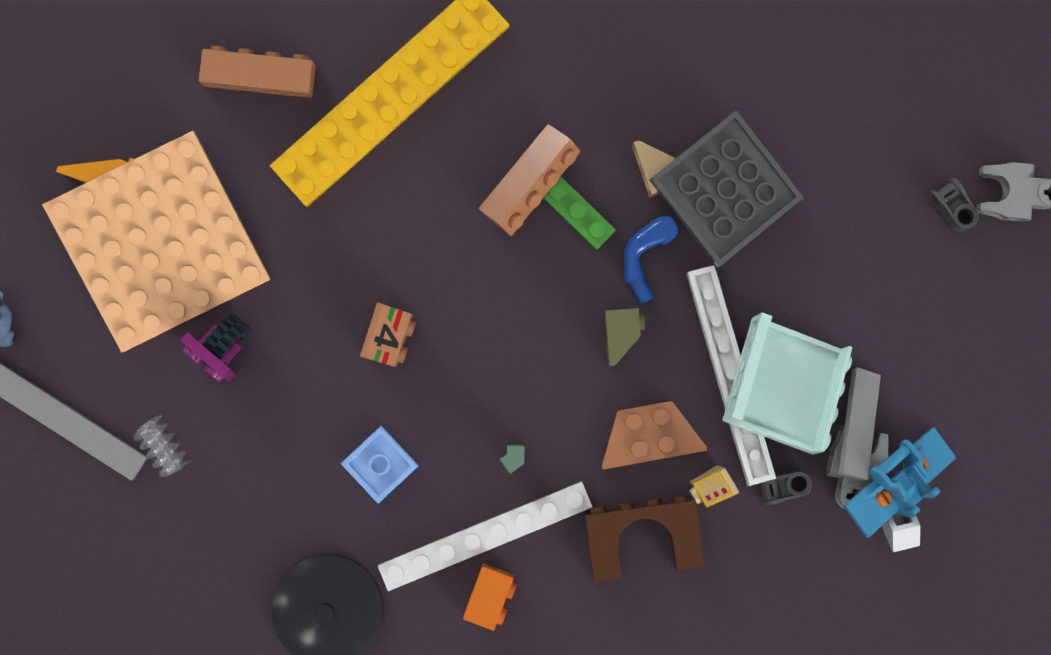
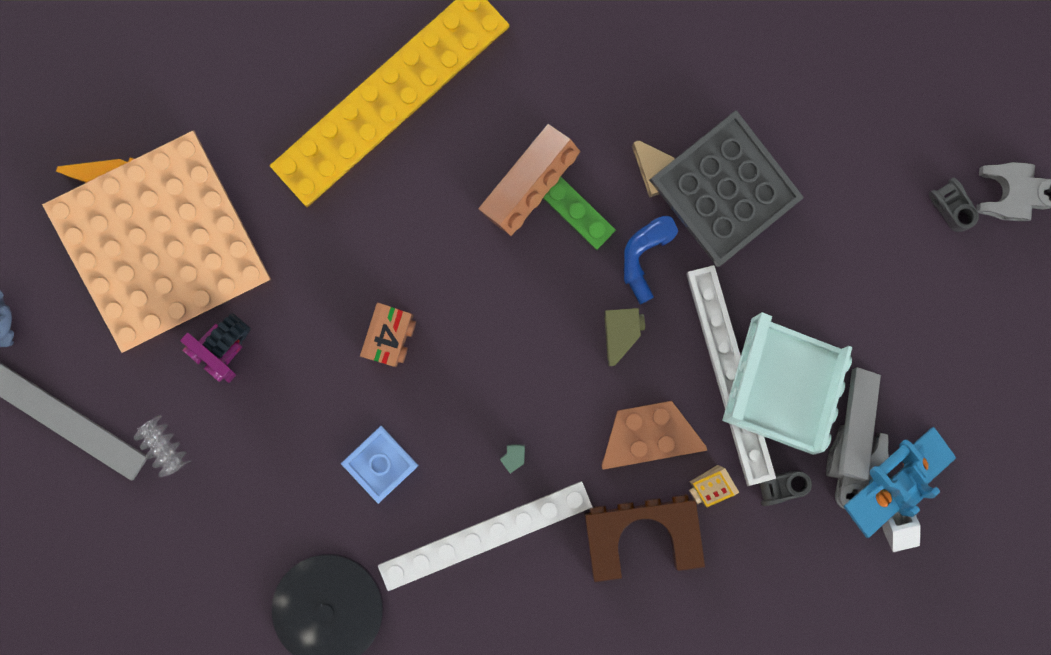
nougat brick [199,46,316,98] -> none
orange brick [463,563,517,631] -> none

